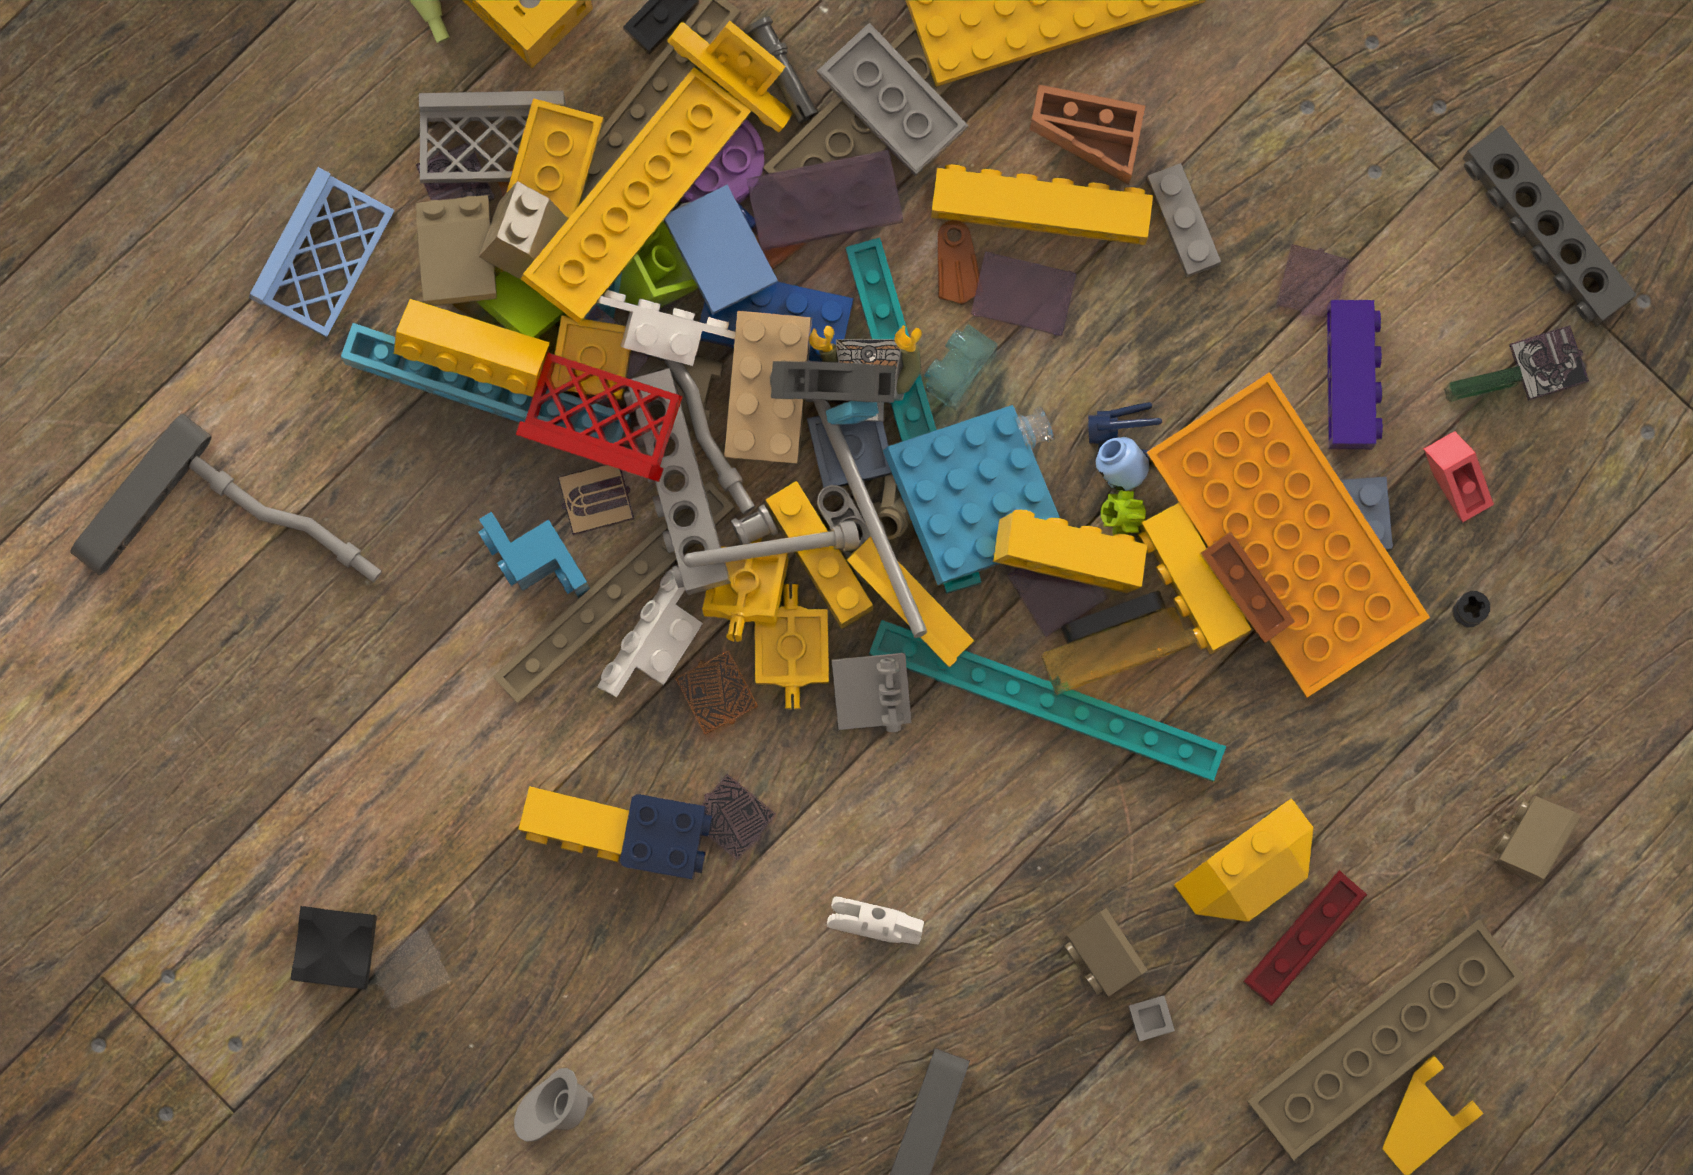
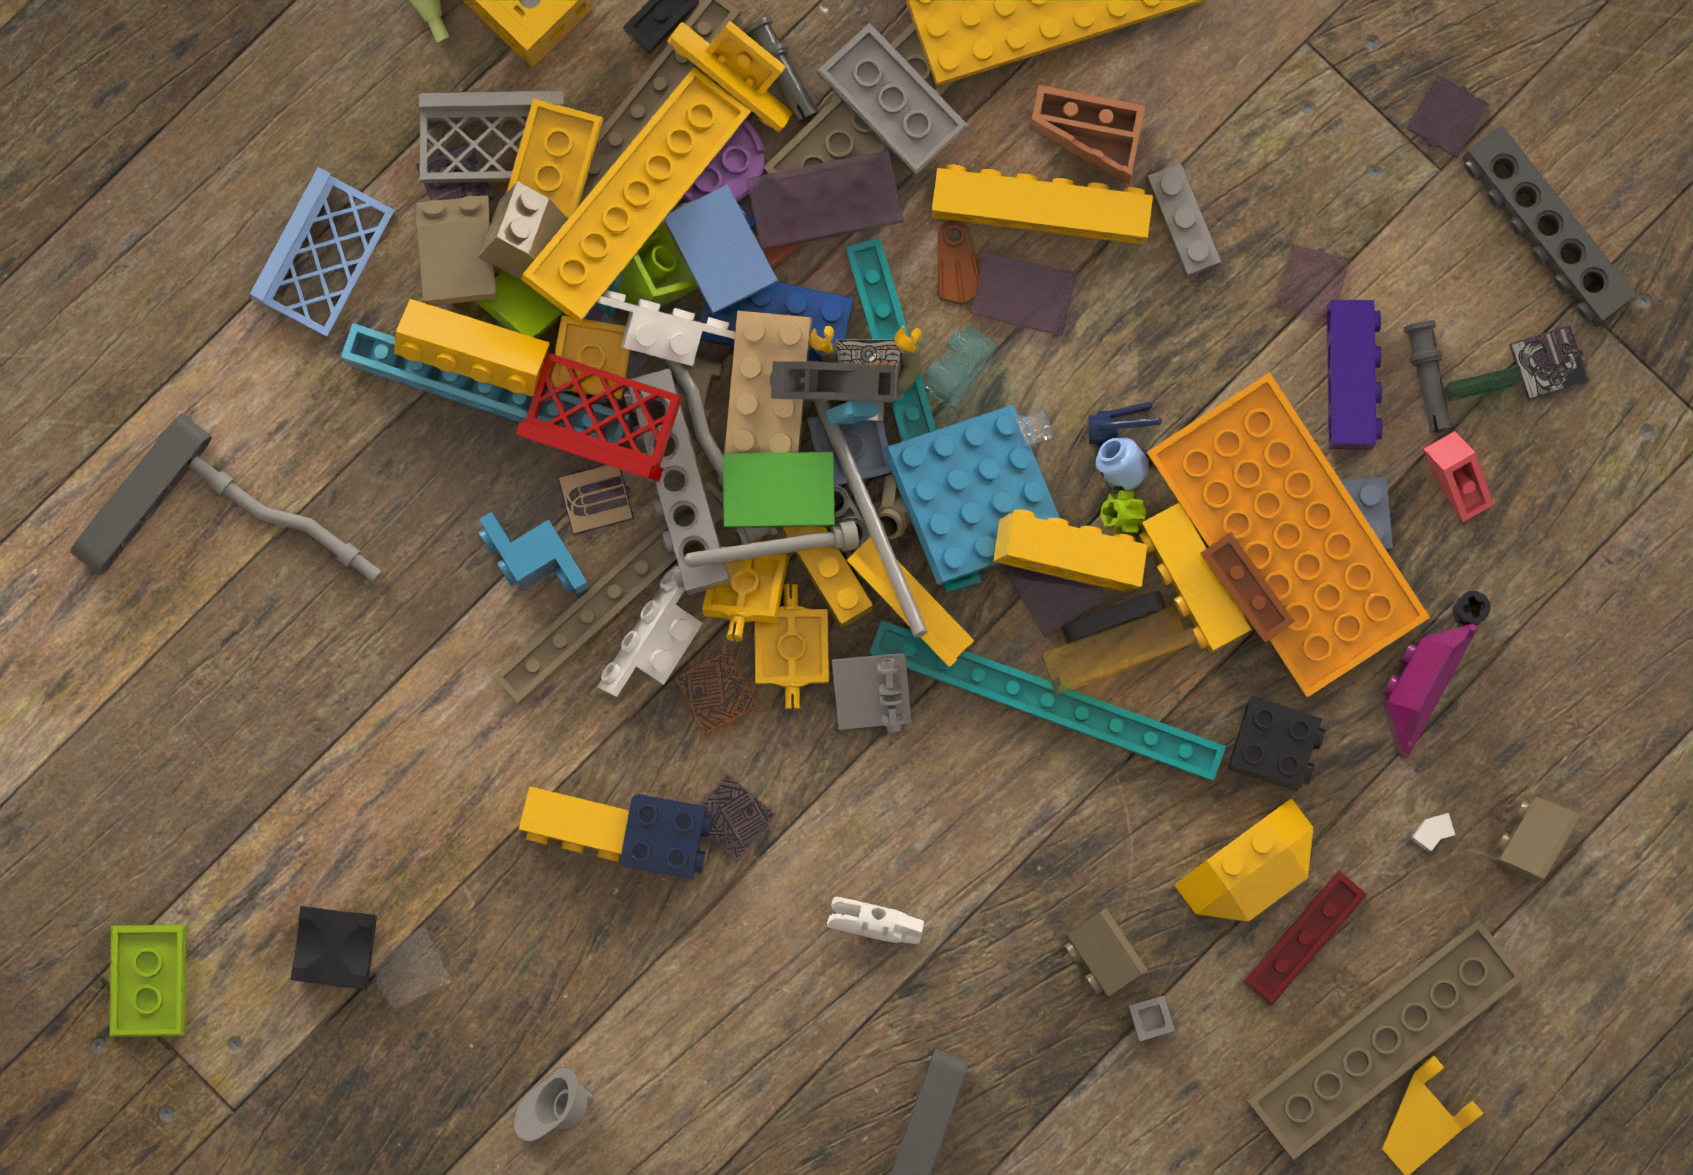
none -> lime tile [110,925,187,1037]
none -> bright green tile [723,452,835,529]
none -> black brick [1227,696,1326,791]
none -> magenta wedge [1382,624,1479,759]
none -> dark grey pin [1403,320,1453,433]
none -> piece [1406,75,1489,158]
none -> white piece [1410,813,1455,853]

